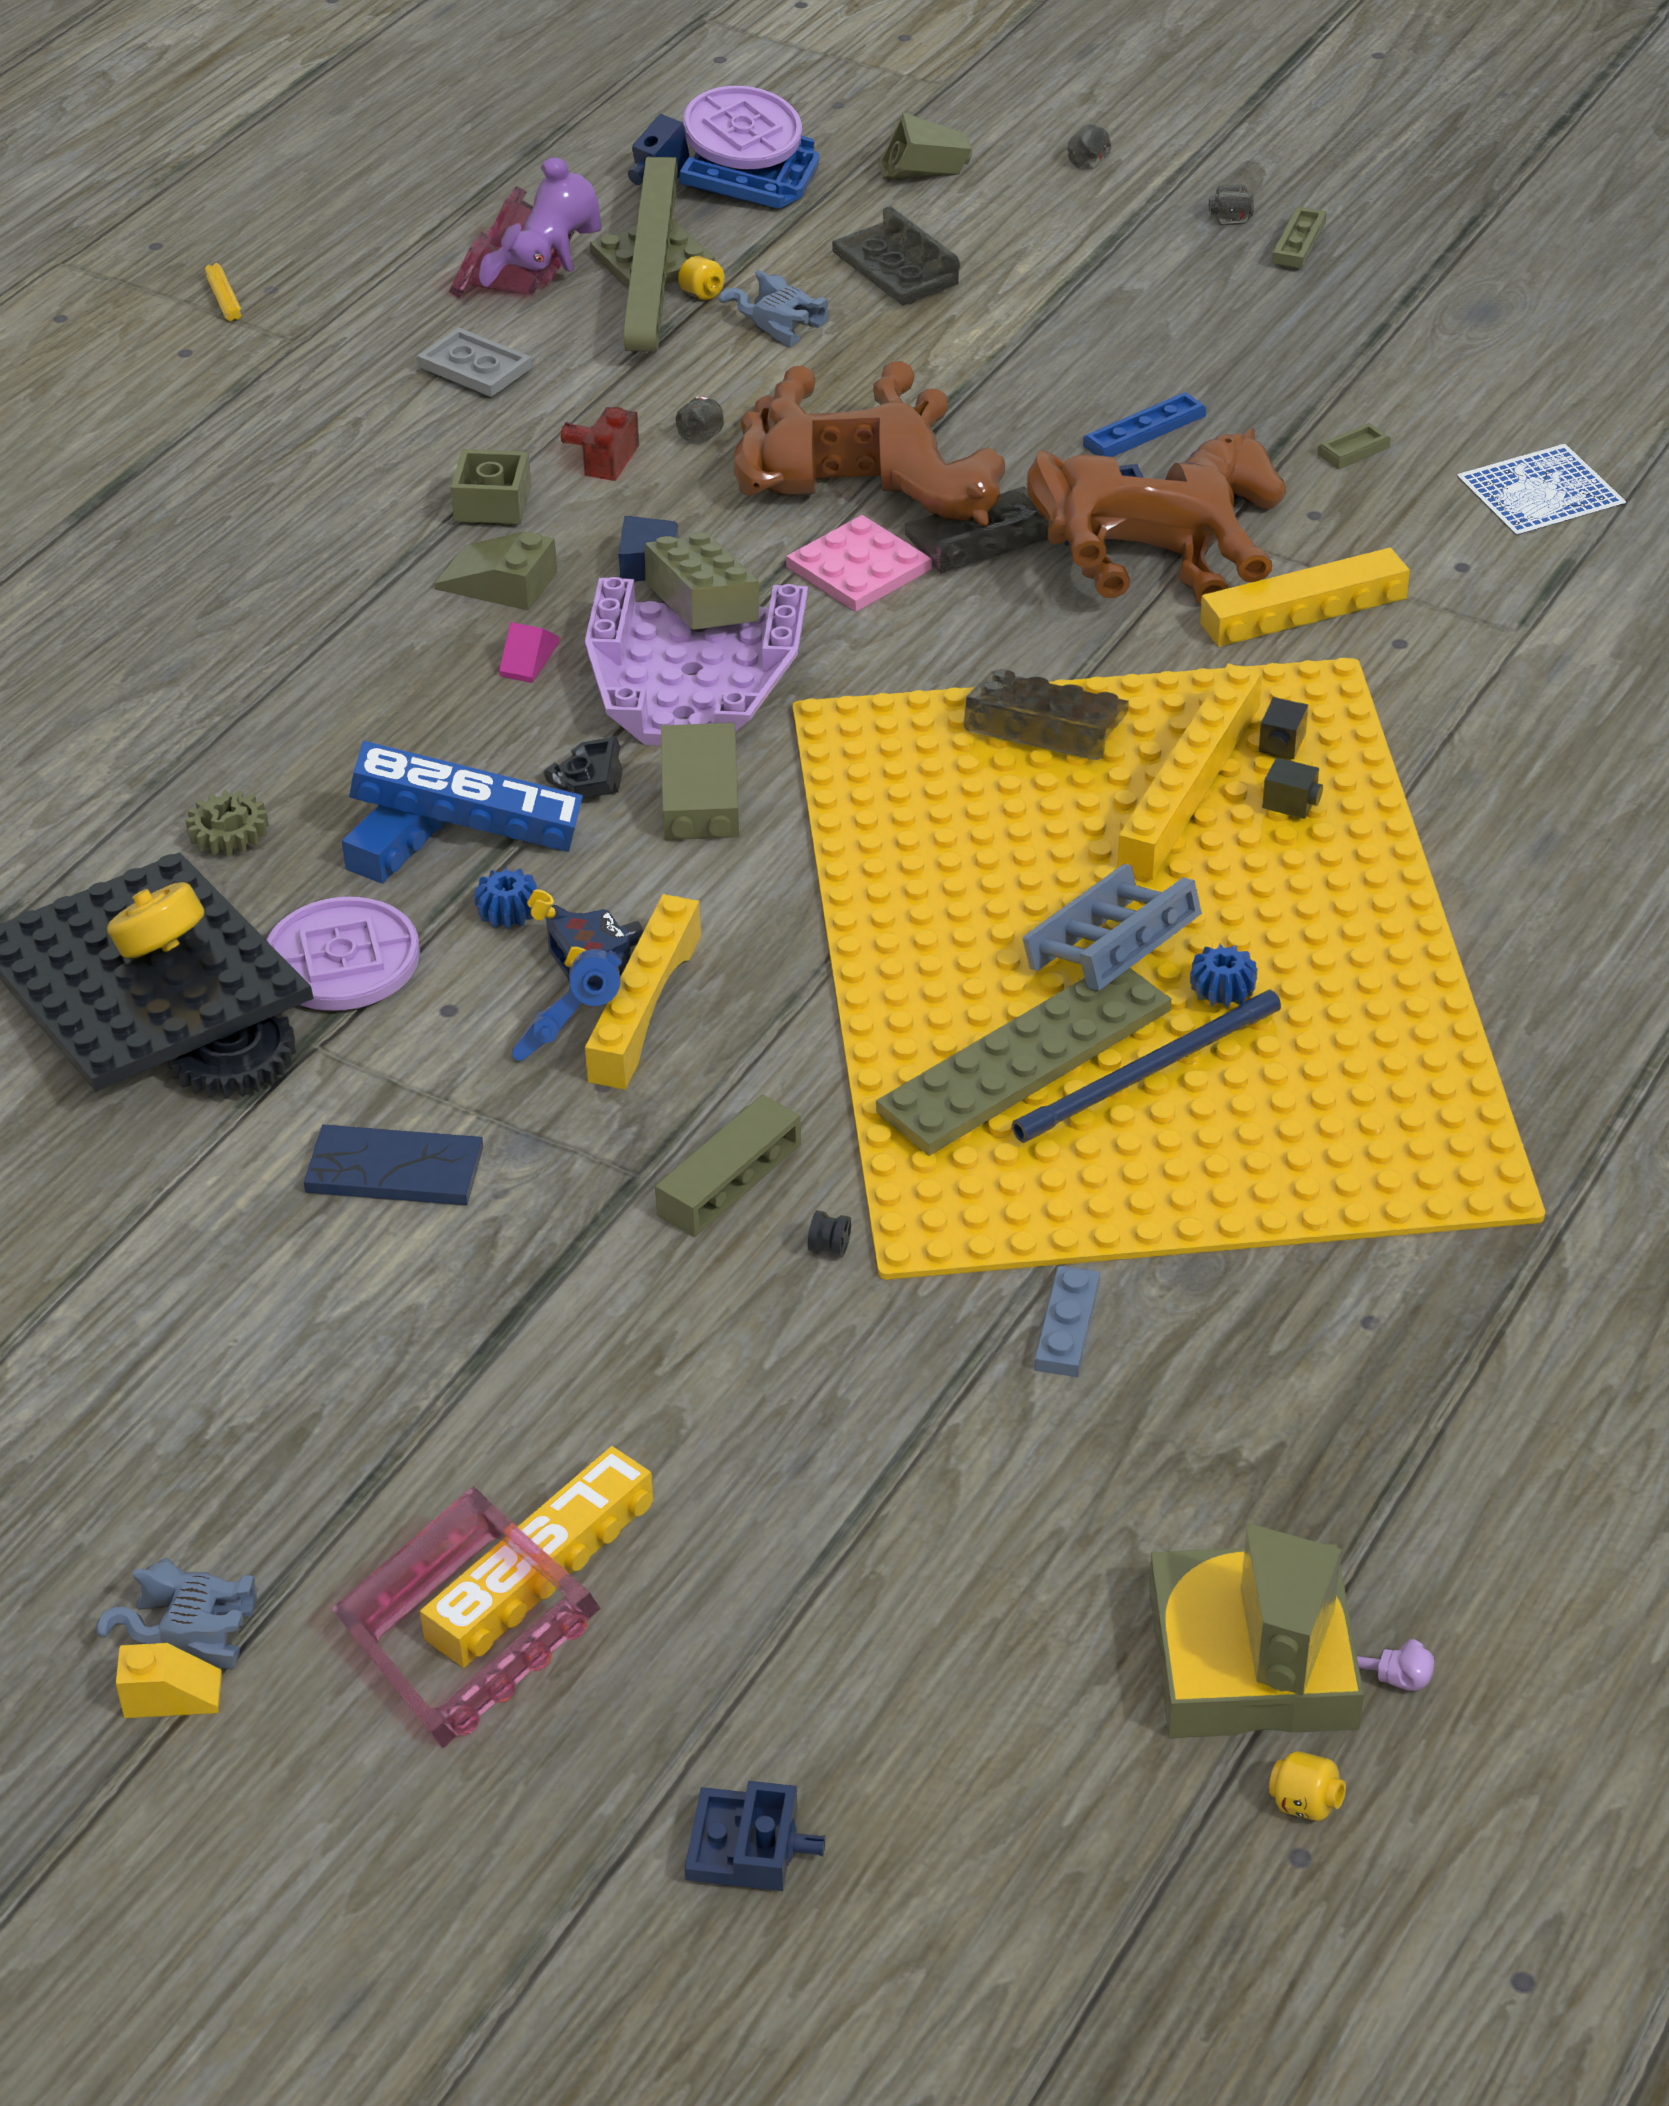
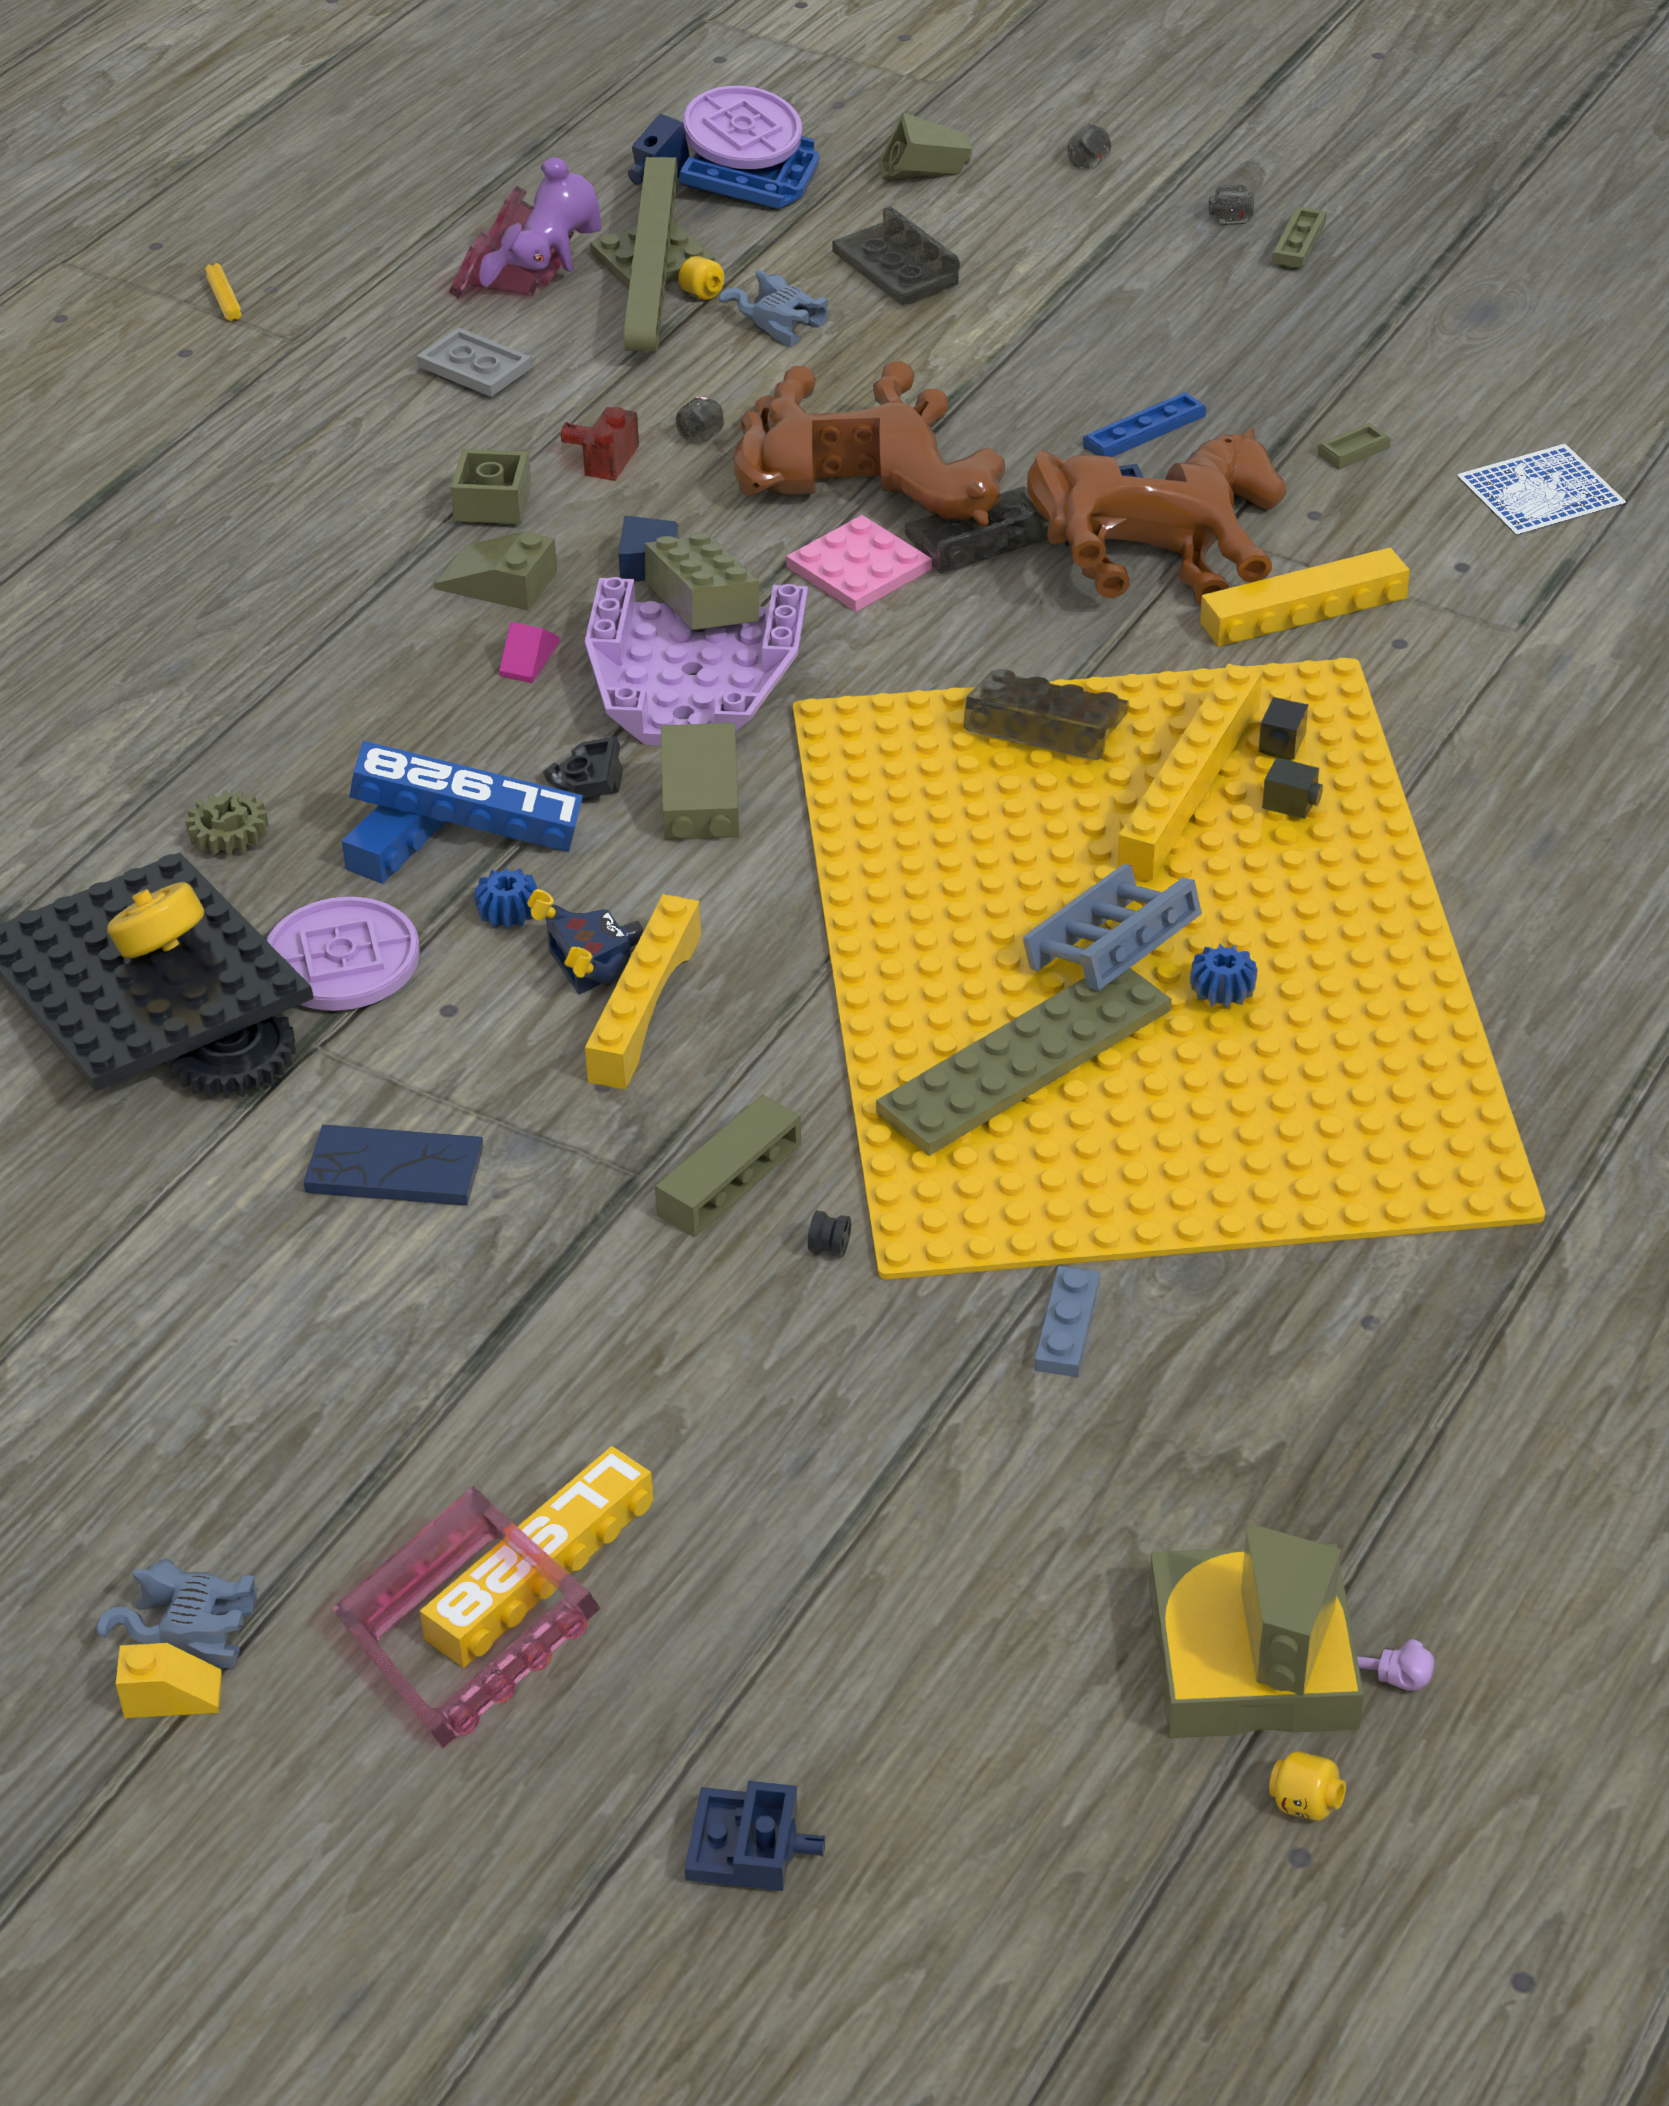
blue piece [512,949,622,1061] -> none
dark blue piece [1012,989,1281,1143] -> none

